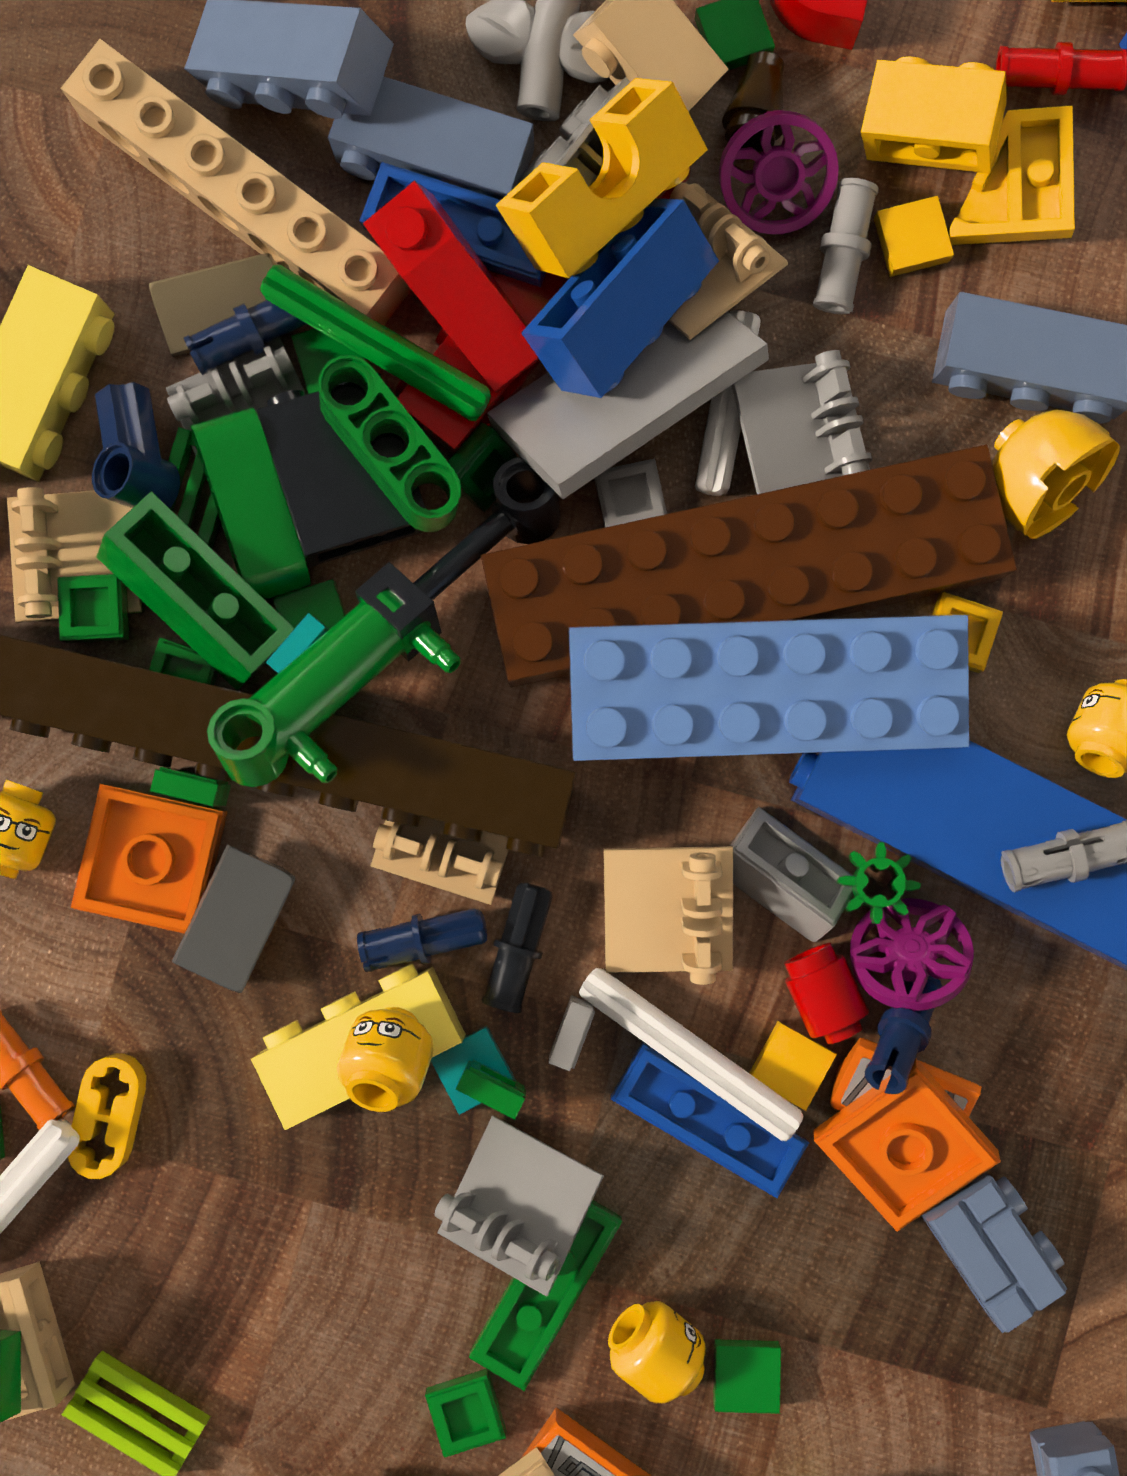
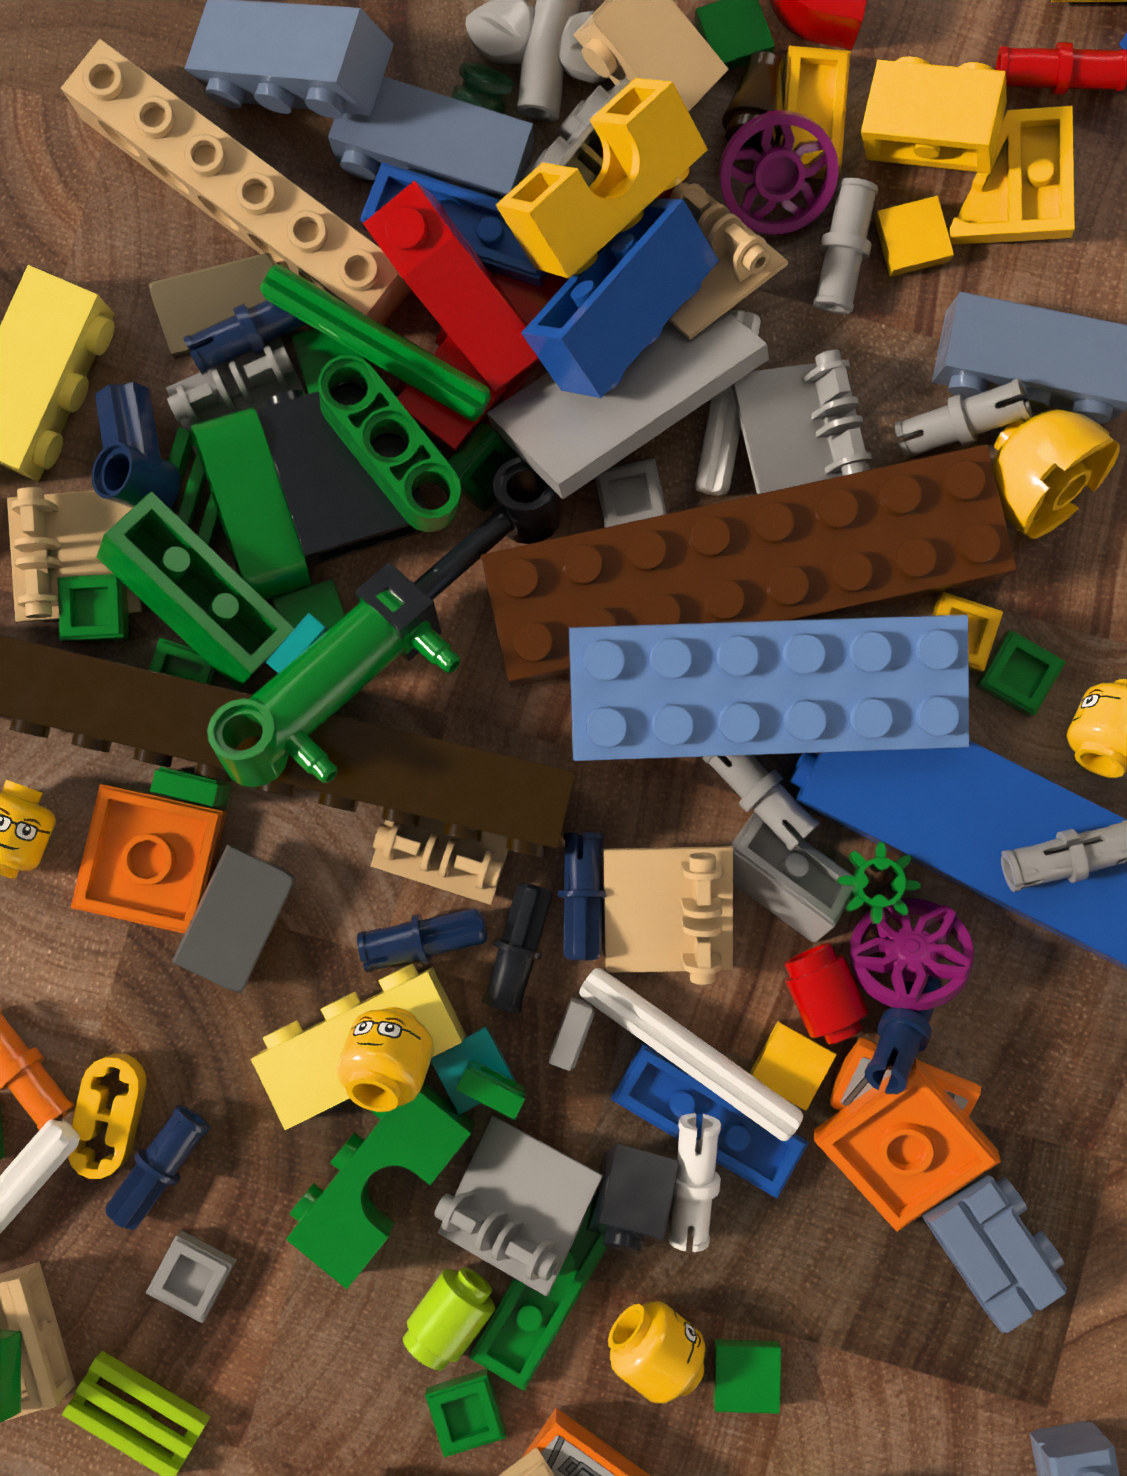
none -> dark blue axle [105,1104,210,1230]
none -> light grey tile [146,1230,237,1323]
none -> green arch [286,1081,475,1290]
none -> lime brick [403,1267,495,1371]
none -> clear green bush [451,62,514,114]
none -> dark blue axle [558,832,606,960]
none -> black brick [586,1144,679,1254]
none -> white pin [668,1113,721,1252]
none -> light grey pin [702,755,820,851]
none -> yellow tile [779,46,851,179]
none -> light grey pin [895,378,1032,460]
none -> green tile [975,630,1066,717]

